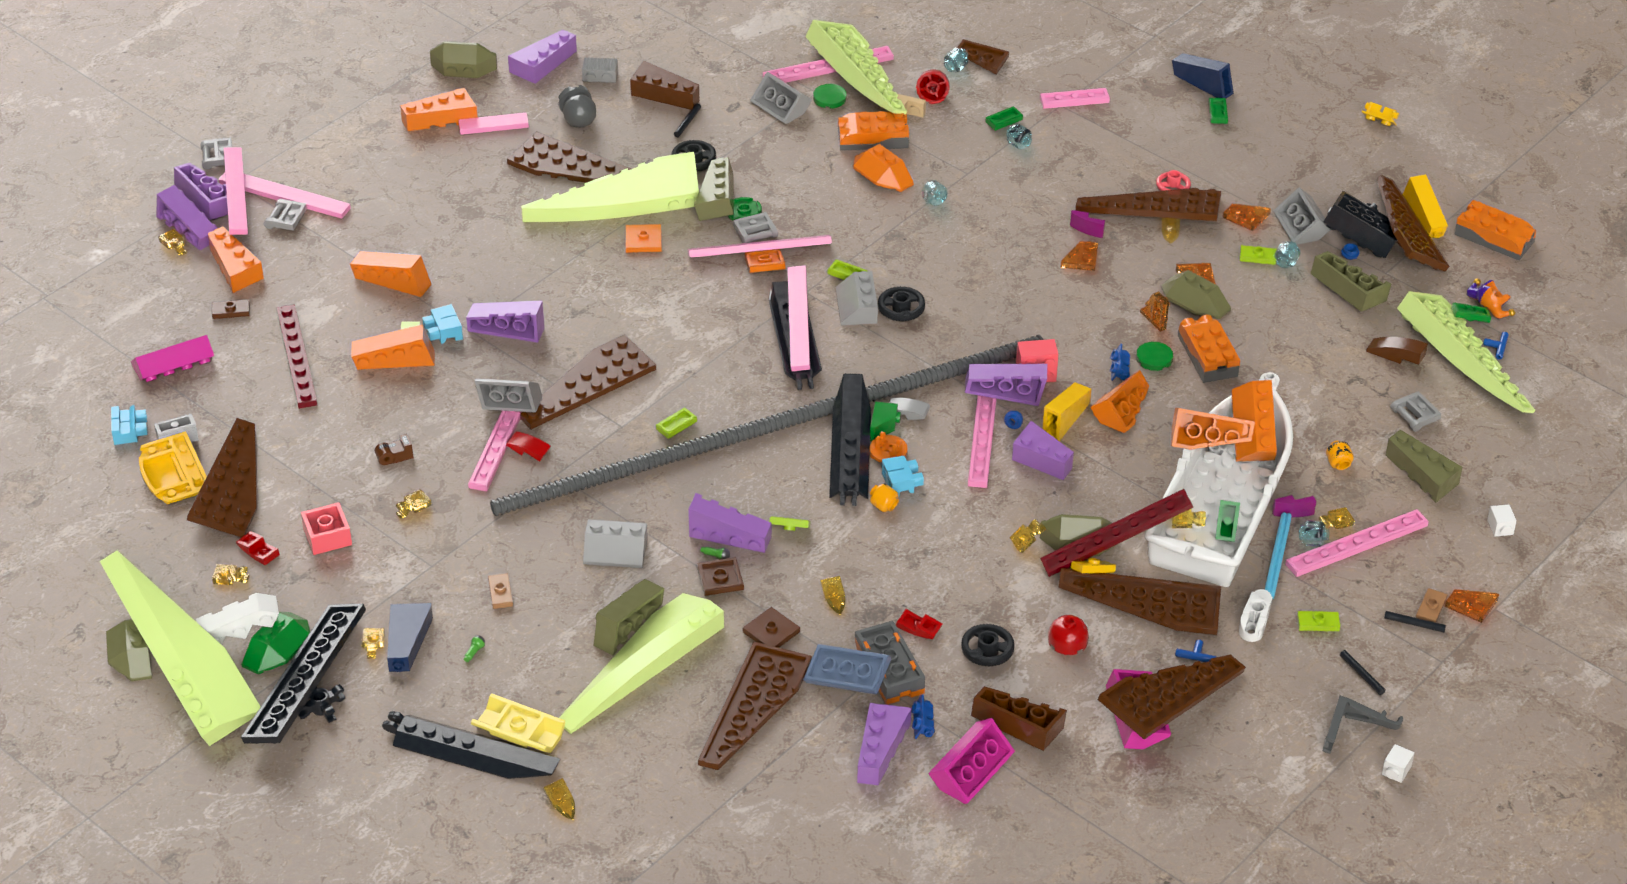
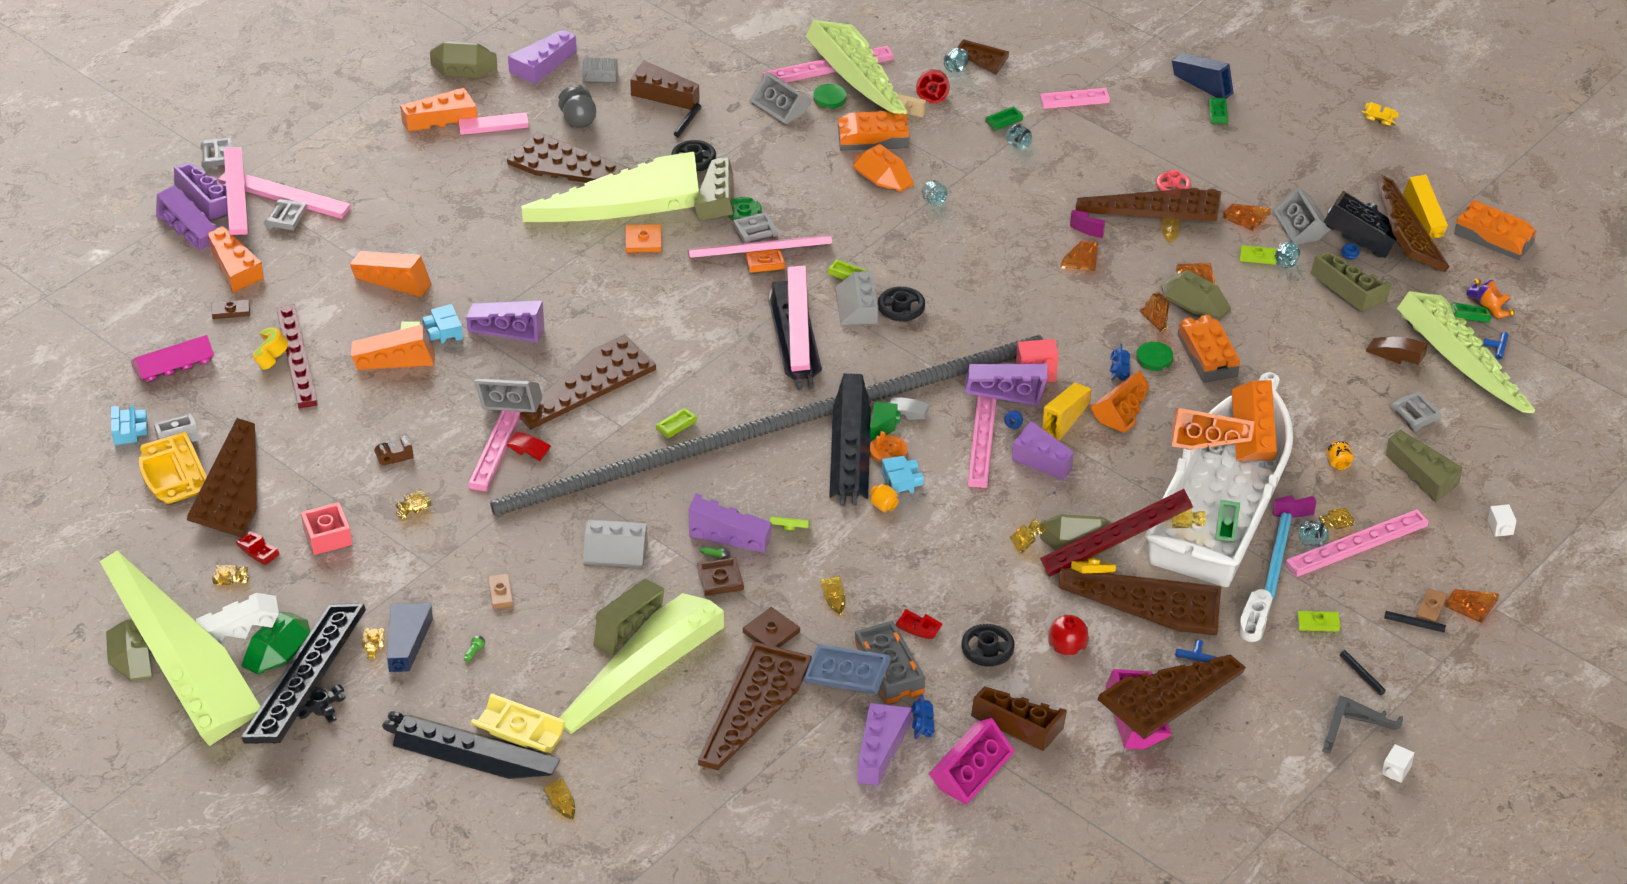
clear yellow plate [158,229,187,256] -> none
none -> yellow animal [253,327,288,370]

